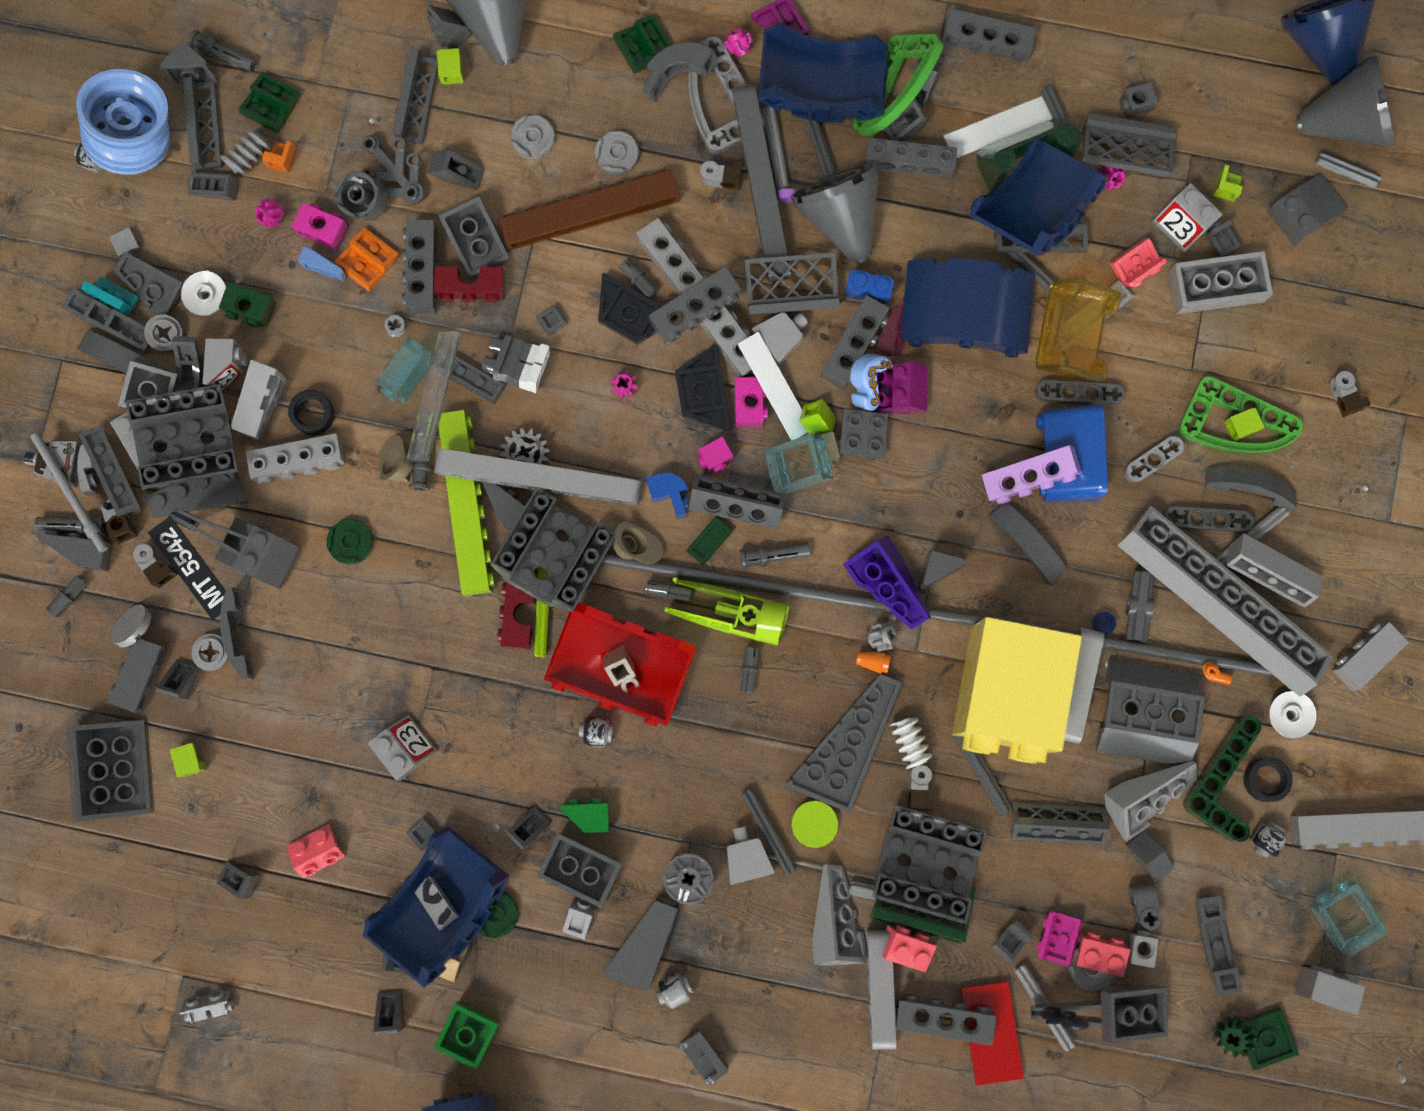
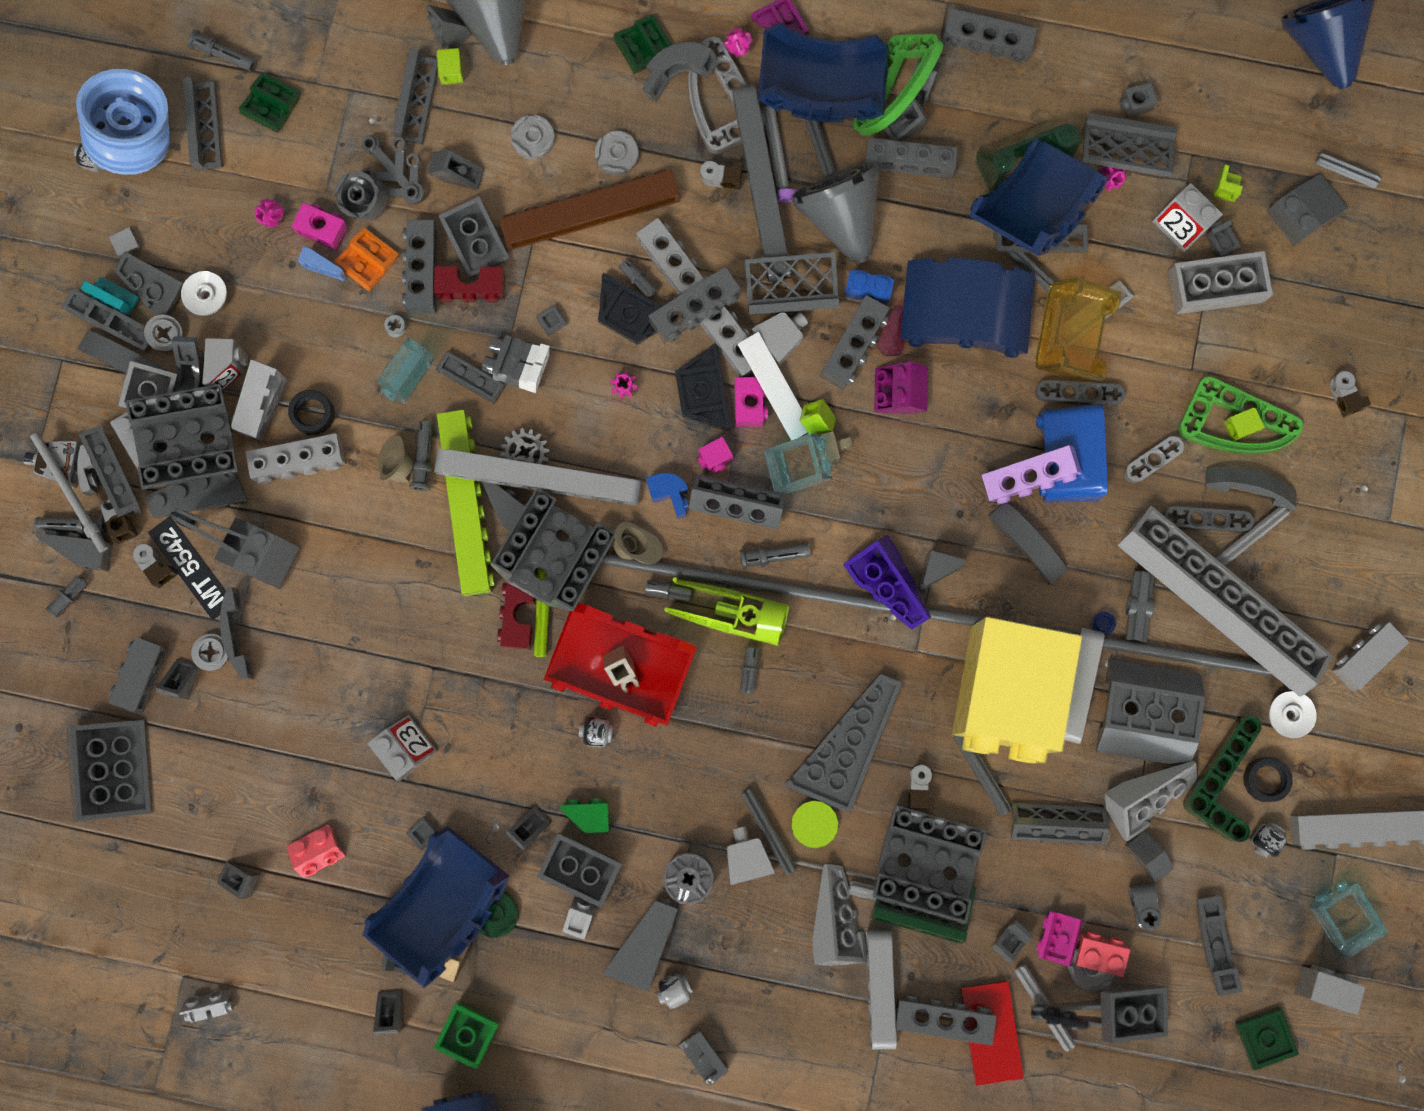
light grey tile [111,605,151,648] -> none
dark grey slope [160,41,219,86] -> none
lime panel [170,743,206,777] -> none
dark grey slope [188,172,239,201] -> none
dark green brick [219,282,276,328] -> none
light grey piece [220,129,272,176] -> none
orange panel [262,140,297,173] -> none
dark green tile [327,519,373,565] -> none
clear tile [406,331,461,462] -> none
light grey slope [415,876,459,931] -> none
dark green tile [686,516,733,566] -> none
dark grey hinge [840,409,888,461] -> none
light blue animal [850,353,893,411] -> none
orange cone [856,651,891,674] -> none
light grey gear [868,622,897,652] -> none
coral bracket [882,924,937,972] -> none
white piece [889,717,932,769] -> none
white sticker [944,96,1053,158] -> none
dark grey axle [1041,85,1078,148] -> none
coral bracket [1109,238,1167,287] -> none
light grey brick [1127,930,1159,968] -> none
orange arm [1202,662,1232,685] -> none
dark green gear [1214,1015,1258,1058] -> none
light grey brick [1226,534,1322,608] -> none
dark grey cone [1296,55,1396,147] -> none

